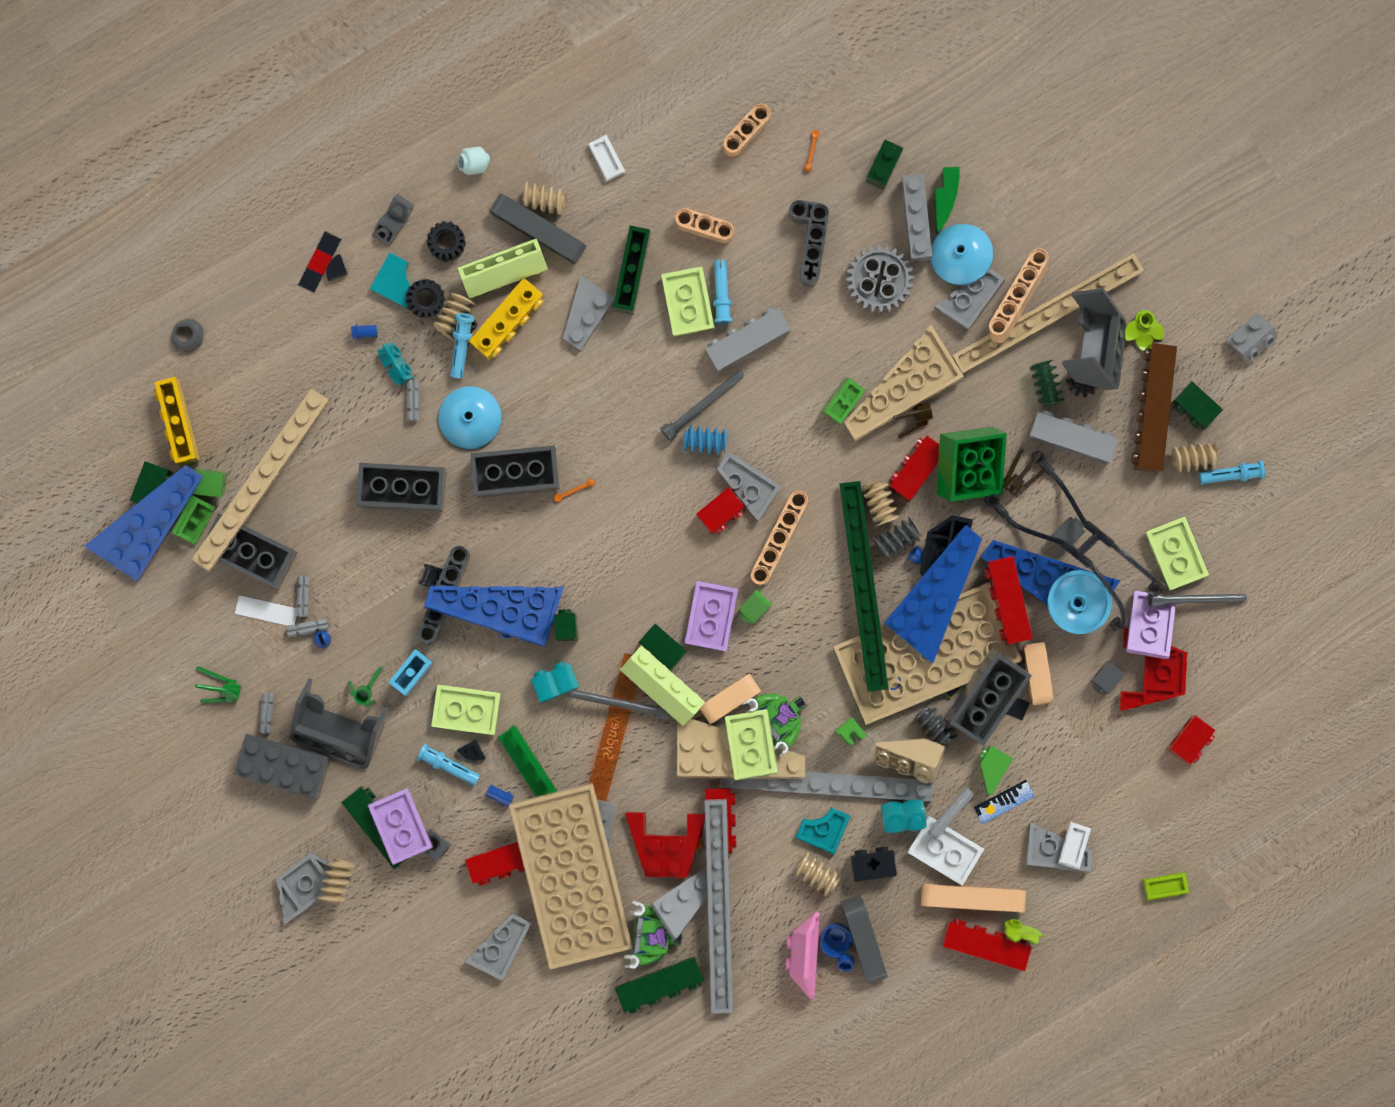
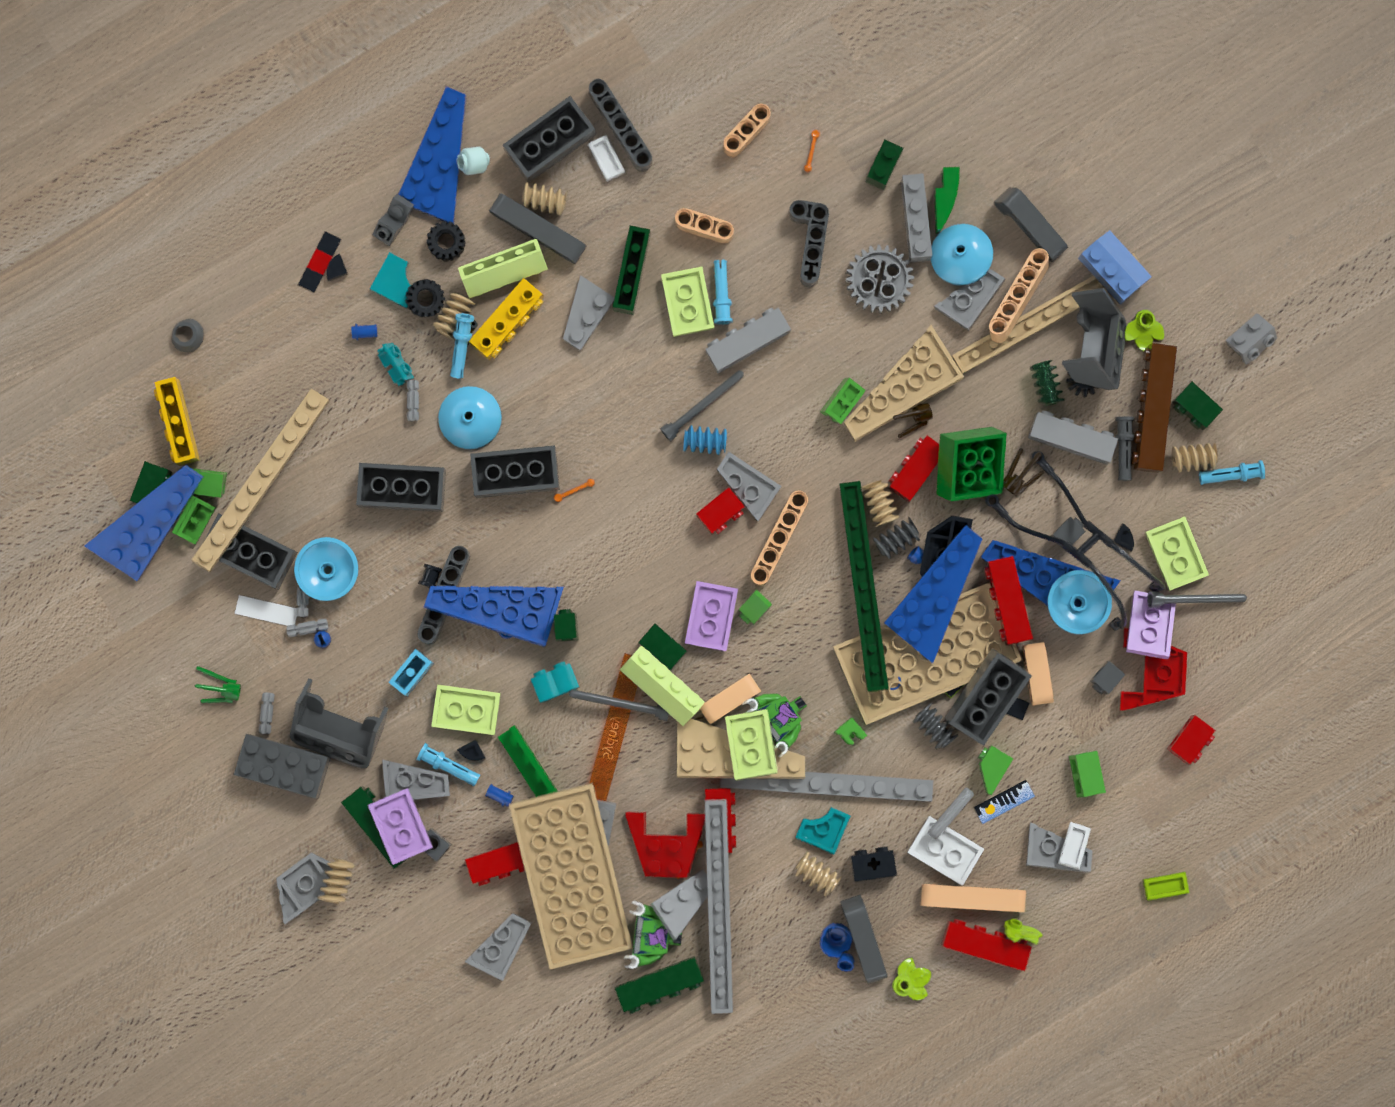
green plant [348,667,382,707] -> none
bright pink wedge [786,911,820,999] -> none
tan slope [874,739,945,784] -> none
teal brick [881,799,927,833] -> none
none -> medium azure dish [294,537,359,601]
none -> light grey wing [382,760,450,800]
none -> blue wing [399,86,466,224]
none -> dark grey brick [503,96,596,183]
none -> dark grey beam [589,79,652,171]
none -> lime plate [892,958,931,1000]
none -> dark grey beam [994,187,1068,262]
none -> bright green hinge [1069,751,1106,798]
none -> medium blue slope [1078,230,1152,305]
none -> black tile [1114,523,1134,552]
none -> dark grey pin [1115,416,1134,481]

